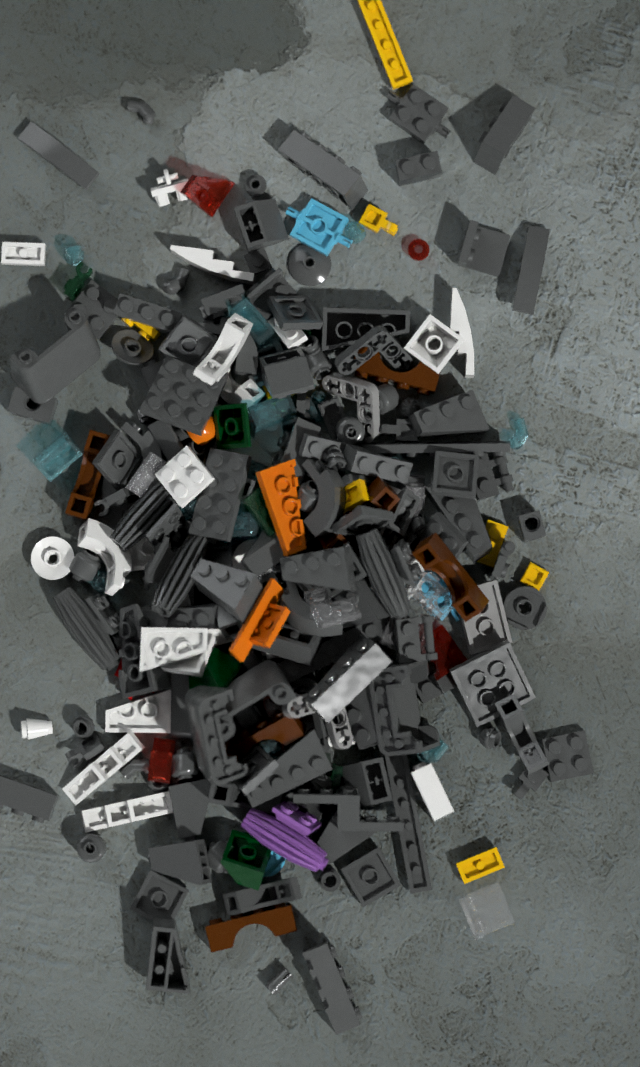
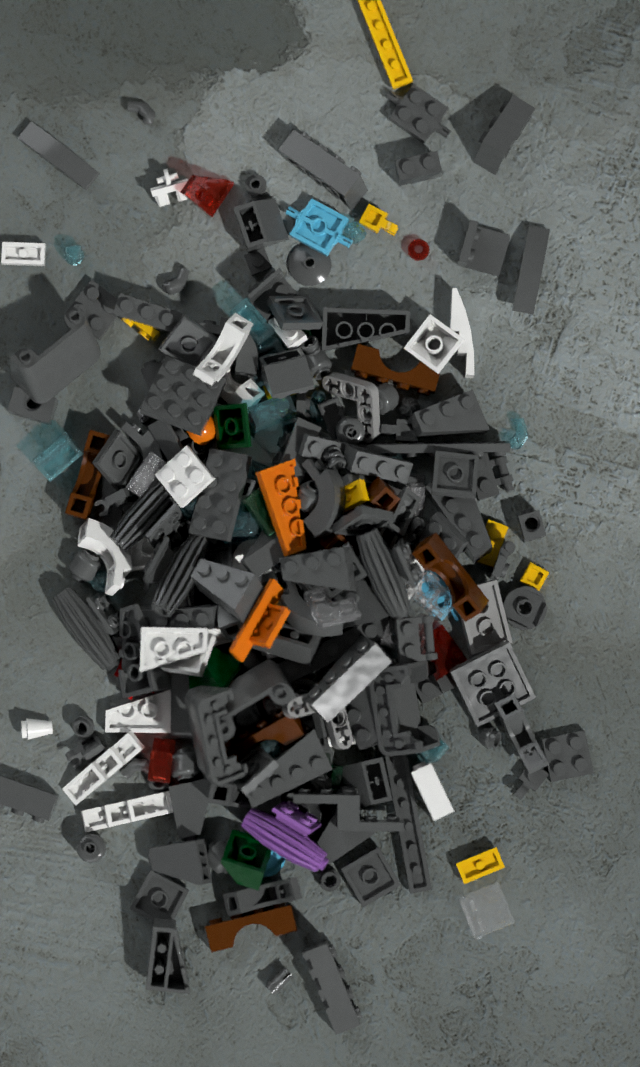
white dish [31,536,74,580] -> none
clear green plate [63,262,93,302] -> none
dark grey dish [111,329,154,365] -> none
white slope [170,245,255,285] -> none
dark grey plate [199,284,246,324] -> none
dark grey beam [335,326,414,375] -> none

